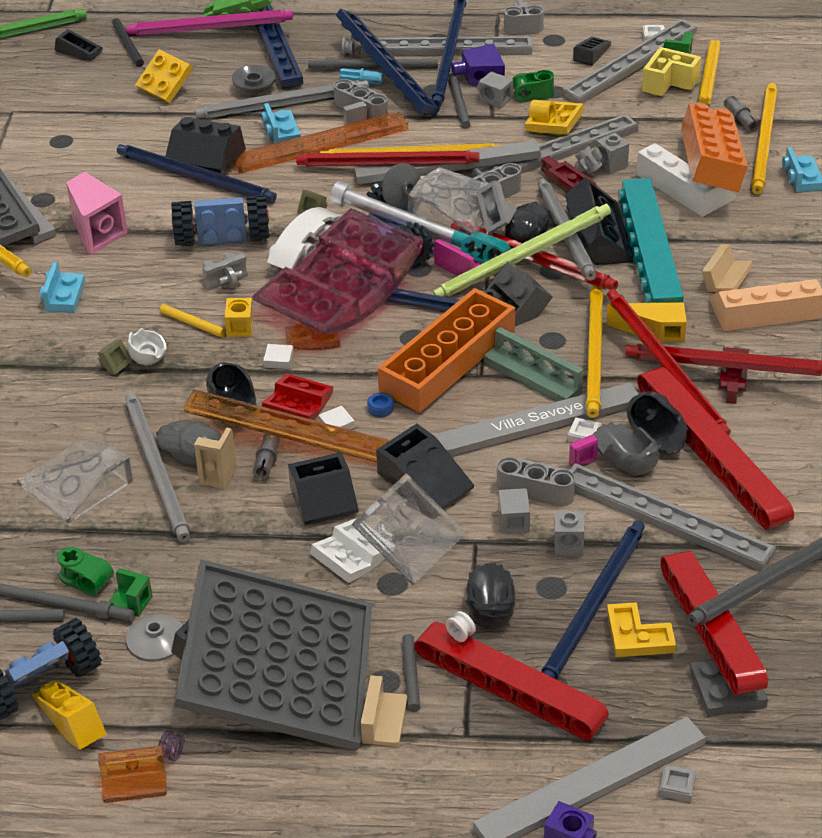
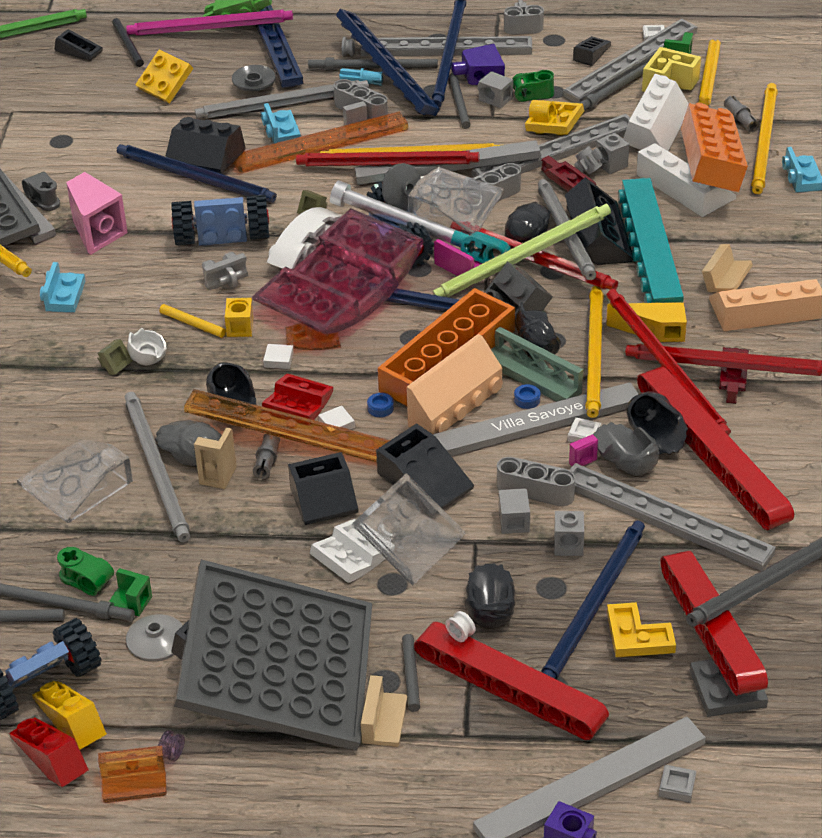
light grey slope [476,180,517,234] -> none
none -> red slope [9,717,89,787]
none -> dark grey piece [22,171,60,211]
none -> light nougat slope [407,334,503,434]
none -> blue tile [514,384,541,409]
none -> black hair [515,302,561,358]
none -> dark grey bar [580,61,649,110]
none -> white slope [623,74,689,152]

